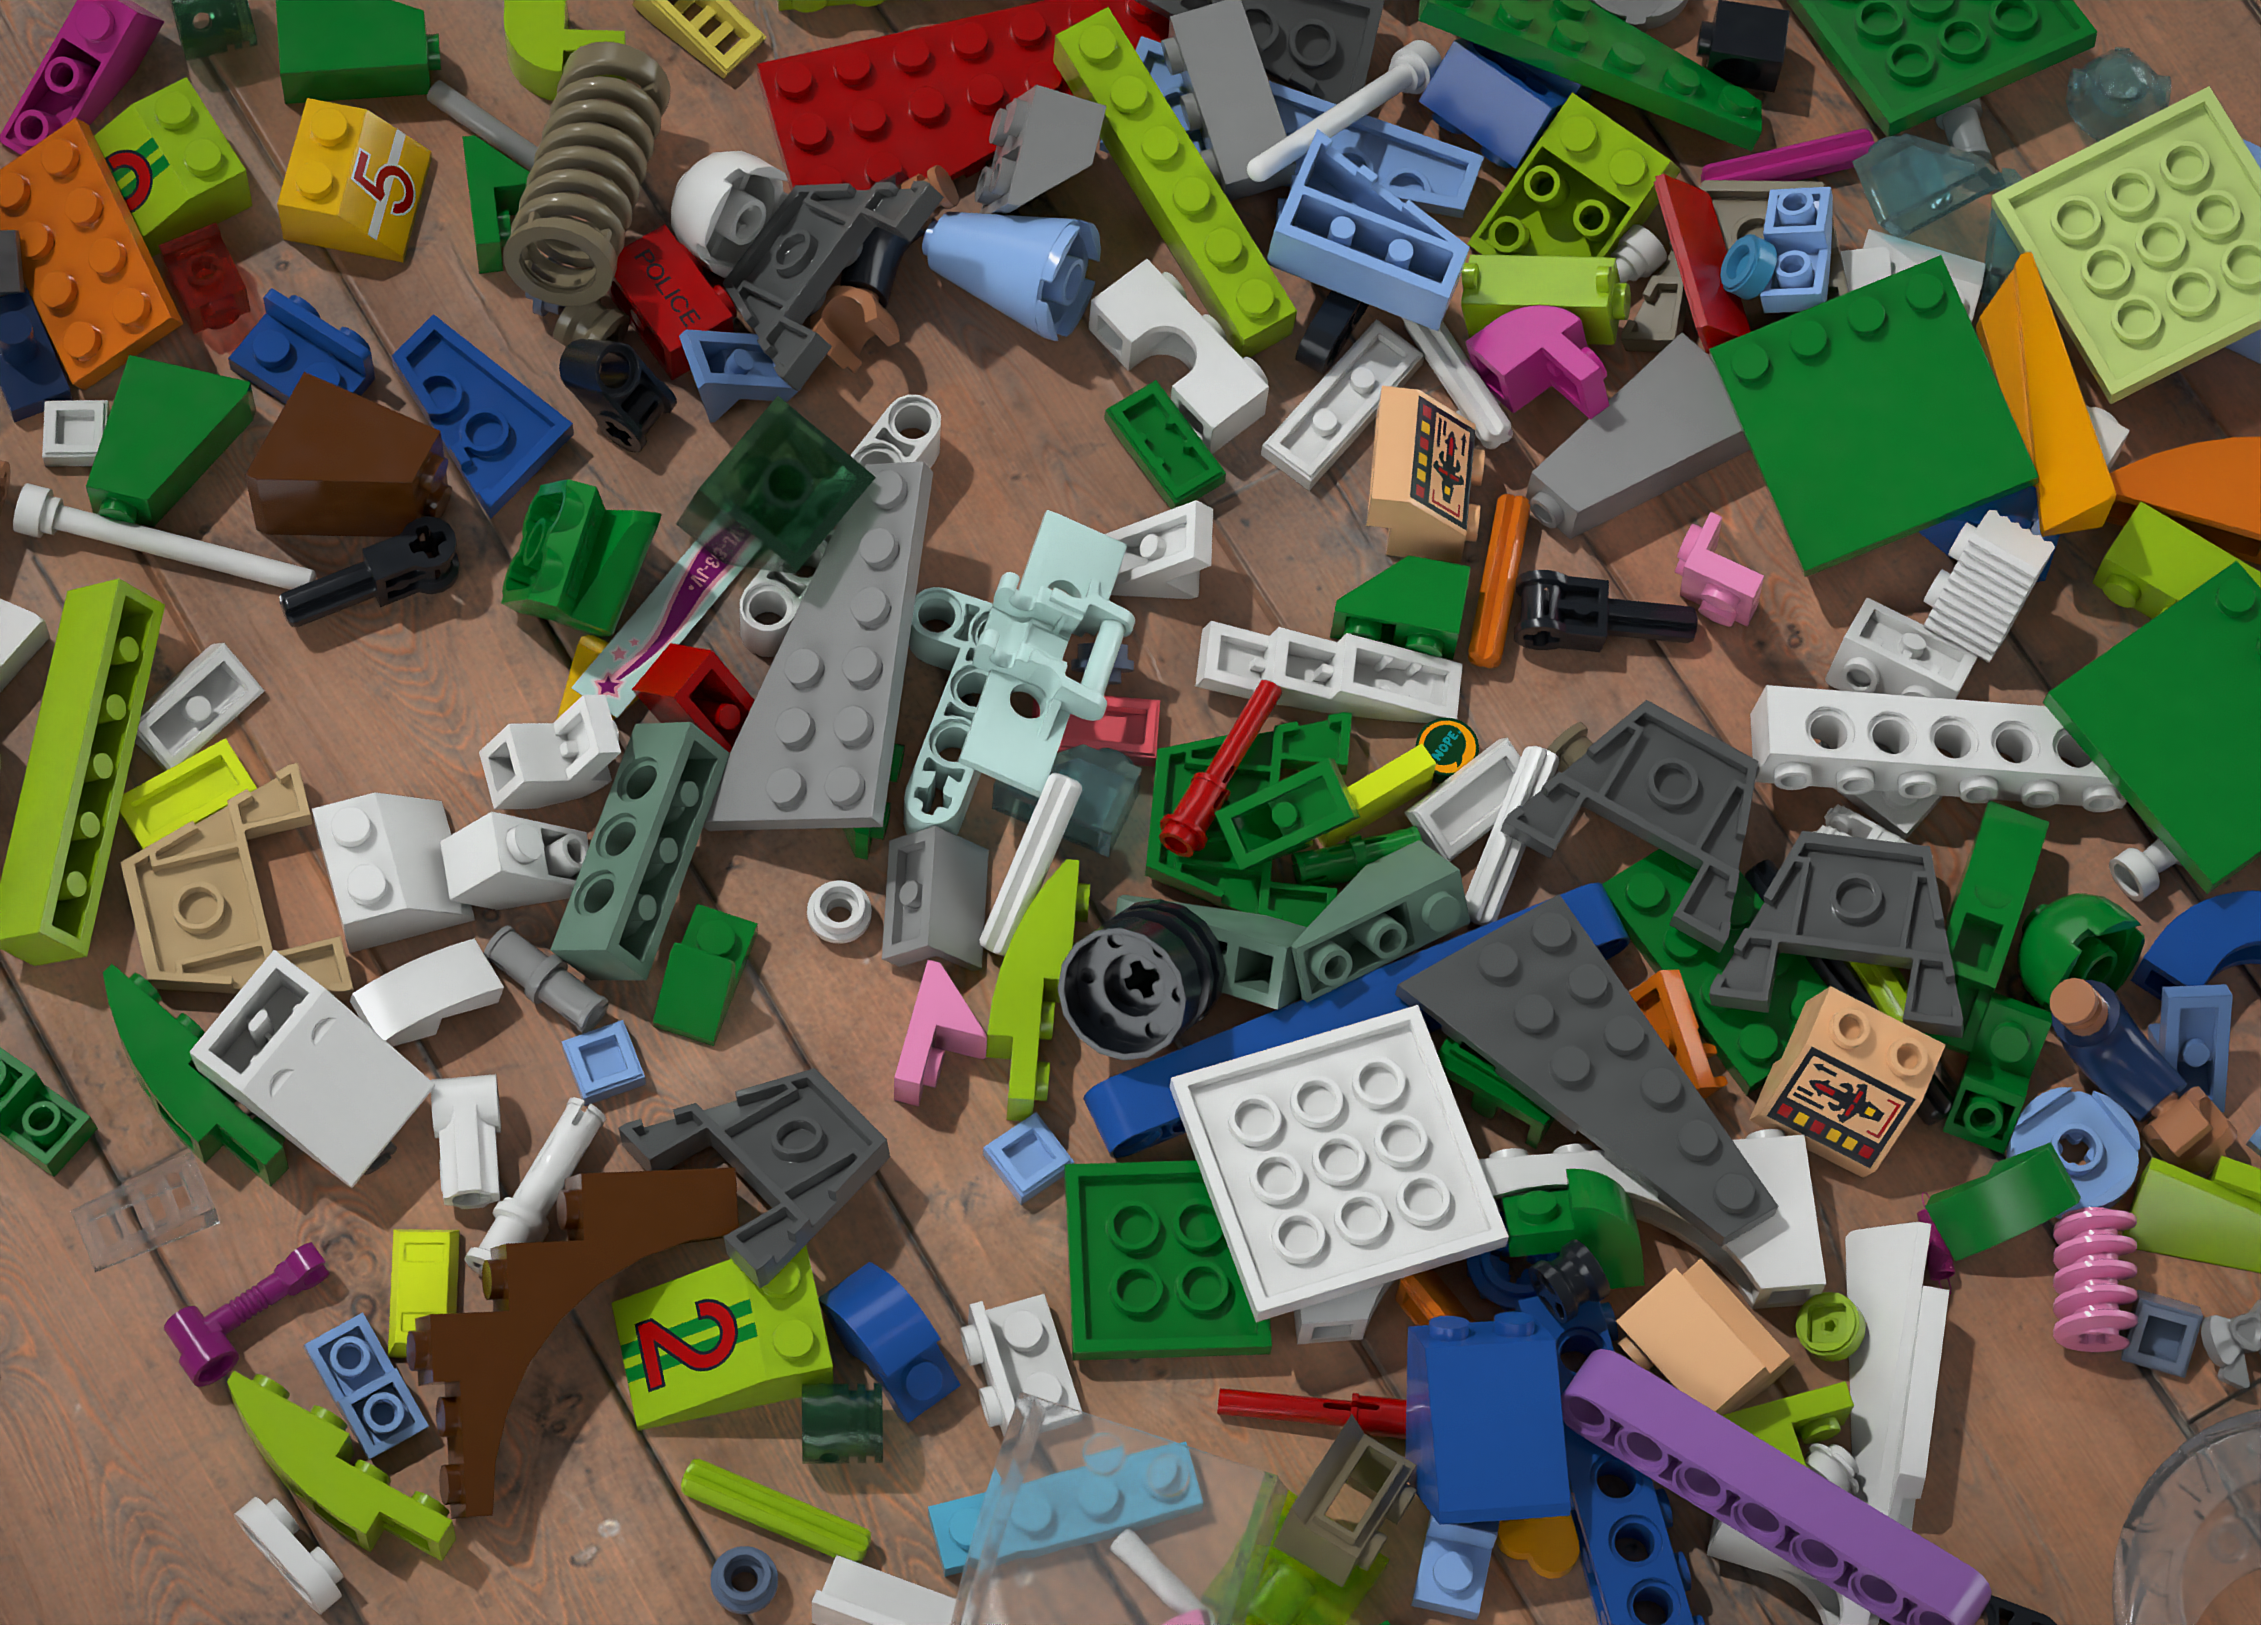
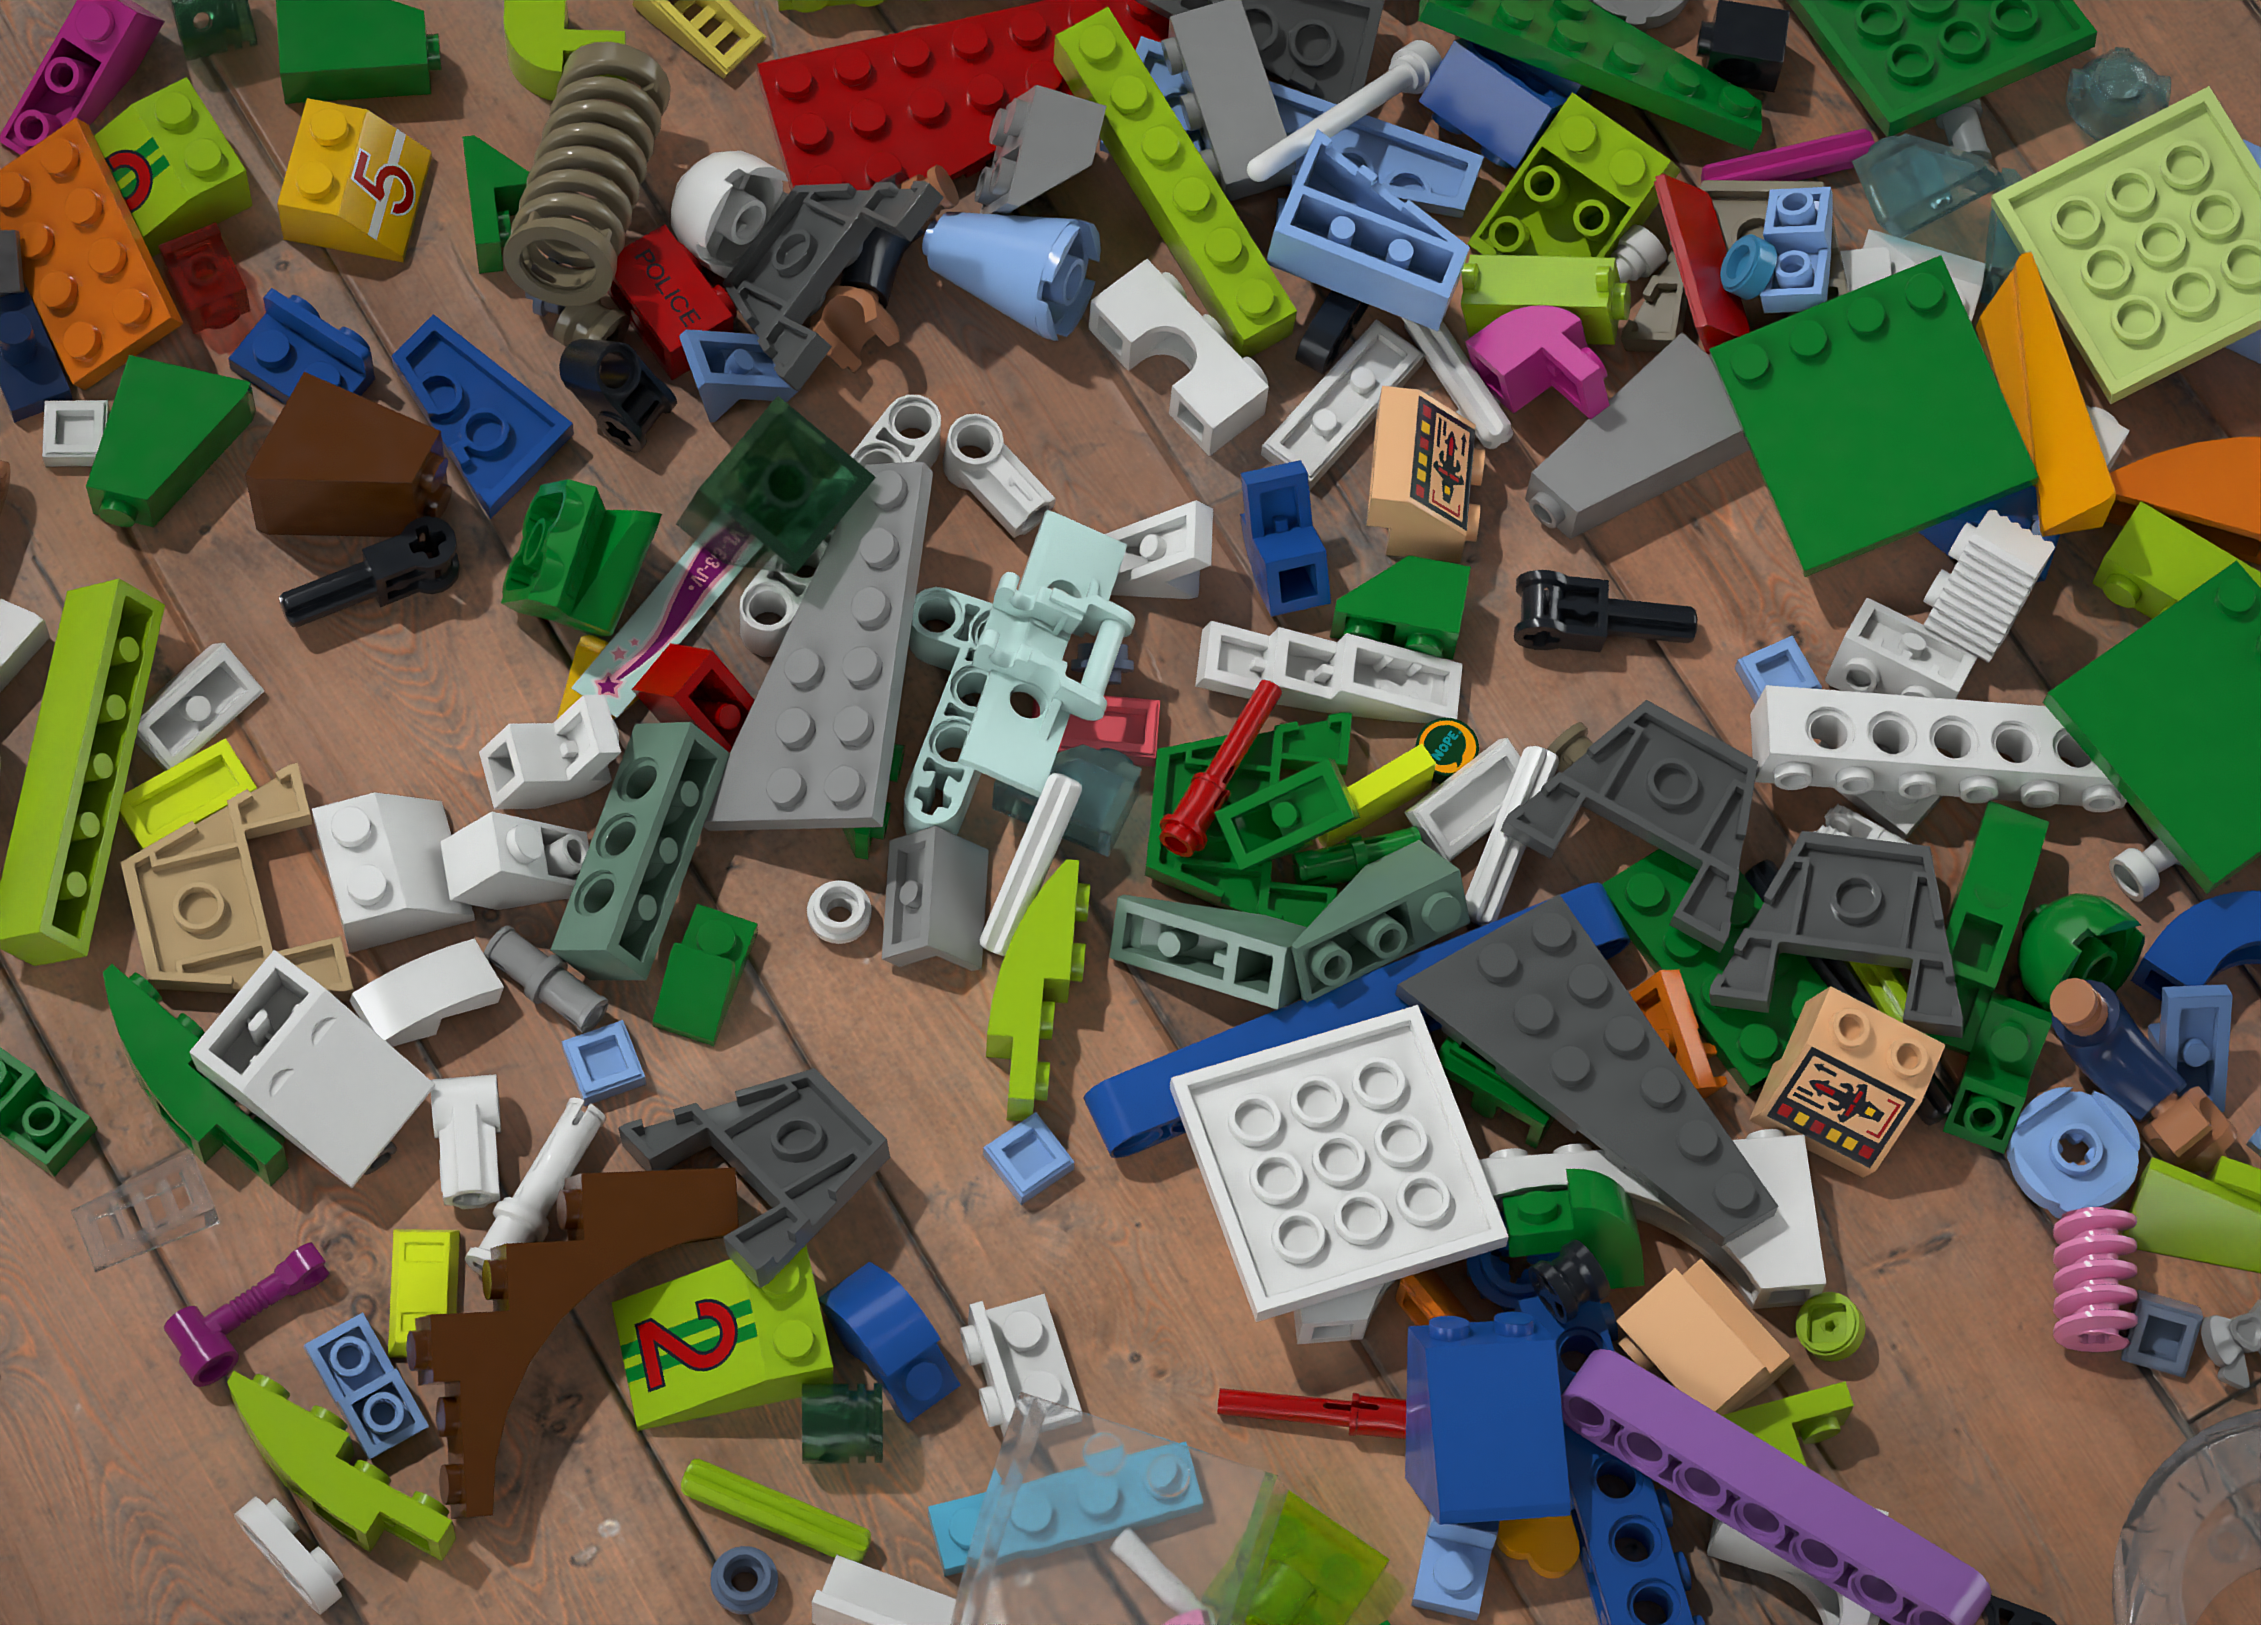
white piece [13,483,316,590] -> none
light grey bar [427,80,580,193] -> none
bright pink slope [894,960,987,1106] -> none
black wheel [1058,899,1226,1060] -> none
green plate [1064,1160,1272,1361] -> none
green plate [1104,380,1226,509] -> none
dark tan window [1273,1414,1417,1587] -> none
orange axle [1468,494,1530,669] -> none
bright pink bracket [1675,512,1764,627] -> none
white plate [1805,1443,1859,1496] -> none
white wedge [1845,1222,1949,1531] -> none
dark pink piece [1917,1192,1955,1295] -> none
green slope [1925,1142,2081,1261] -> none
none -> white piece [942,414,1056,538]
none -> blue brick [1240,460,1331,617]
none -> light blue tile [1734,636,1822,705]

